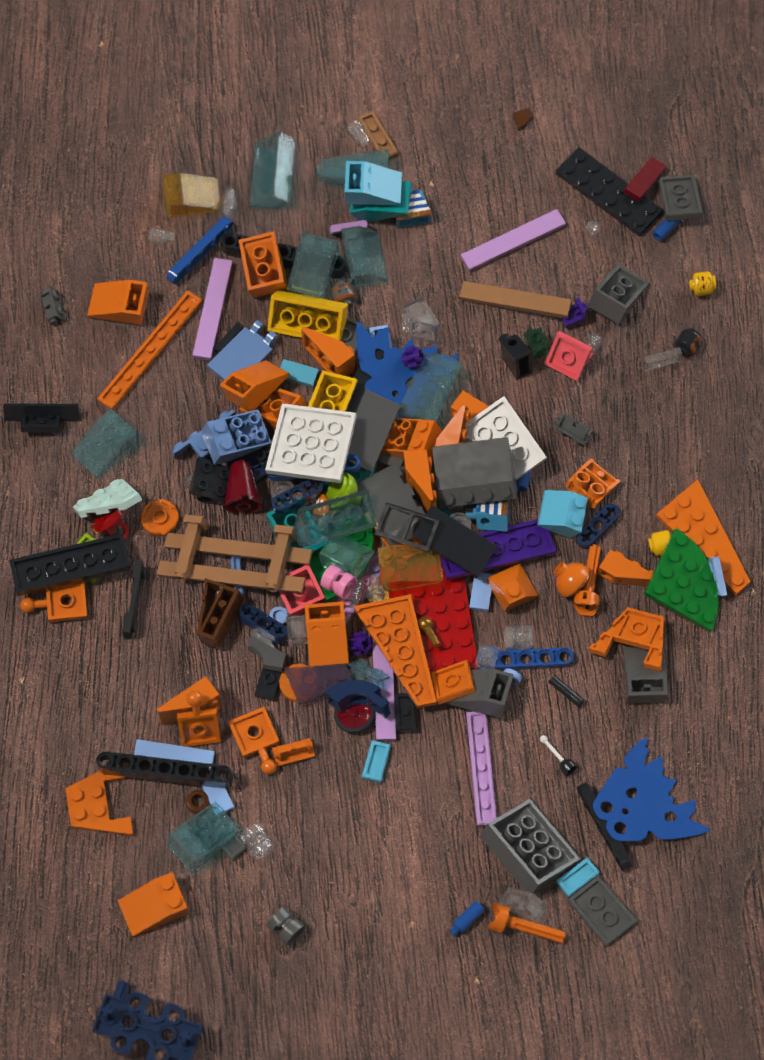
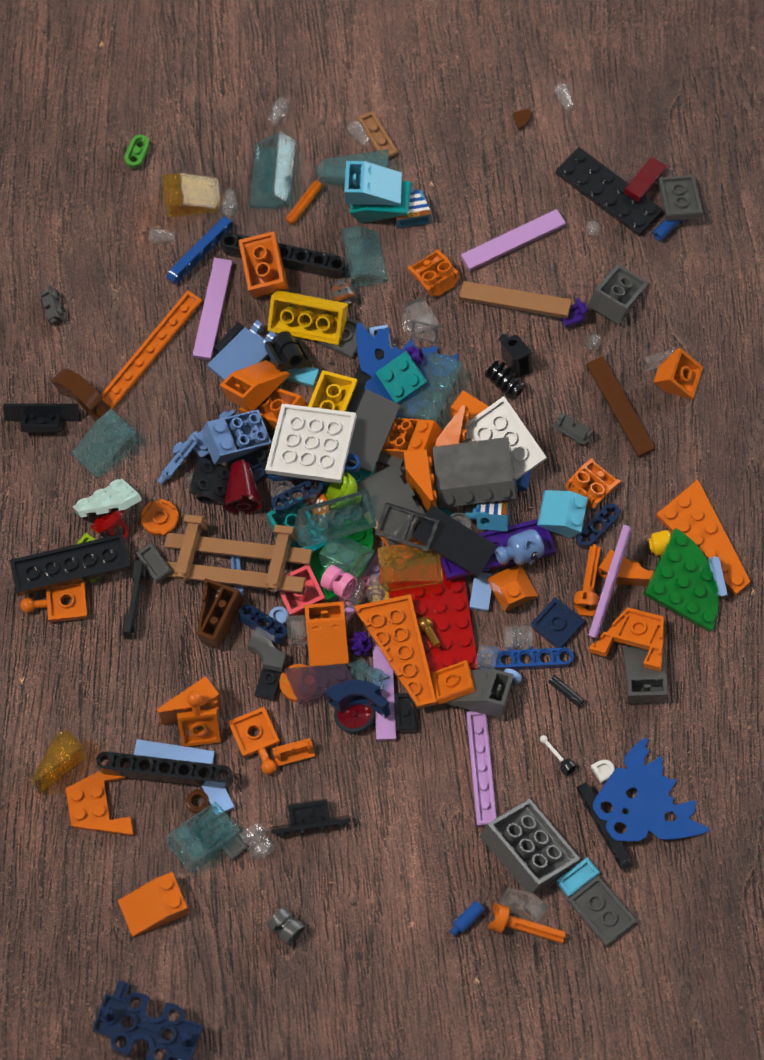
orange slope [87,280,149,325] -> none
clear light blue slope [287,232,339,299] -> none
orange slope [301,327,356,377] -> none
lavender tile [329,220,368,235] -> none
medium azure tile [362,740,391,783] -> none
clear green brick [523,327,550,360] -> none
coral bracket [545,331,593,381] -> none
orange piece [553,562,589,597] -> none
black head [675,328,702,357] -> none
yellow head [689,271,716,297] -> none
none -> clear yellow slope [32,729,86,794]
none -> reddish brown arch [51,368,112,424]
none -> bright green plate [124,135,150,169]
none -> dark grey tile [136,542,173,584]
none -> medium blue piece [157,435,199,485]
none -> black plate [265,331,313,370]
none -> clear cone [268,96,291,124]
none -> black bracket [270,798,351,836]
none -> orange axle [286,180,323,225]
none -> teal plate [375,351,428,404]
none -> orange slope [407,249,460,296]
none -> black piece [485,360,527,400]
none -> medium blue piece [495,529,544,565]
none -> dark blue tile [530,597,585,648]
none -> clear cone [553,82,575,111]
none -> reddish brown tile [586,356,655,458]
none -> lavender tile [588,524,632,640]
none -> white tile [591,760,614,784]
none -> orange slope [653,348,703,399]

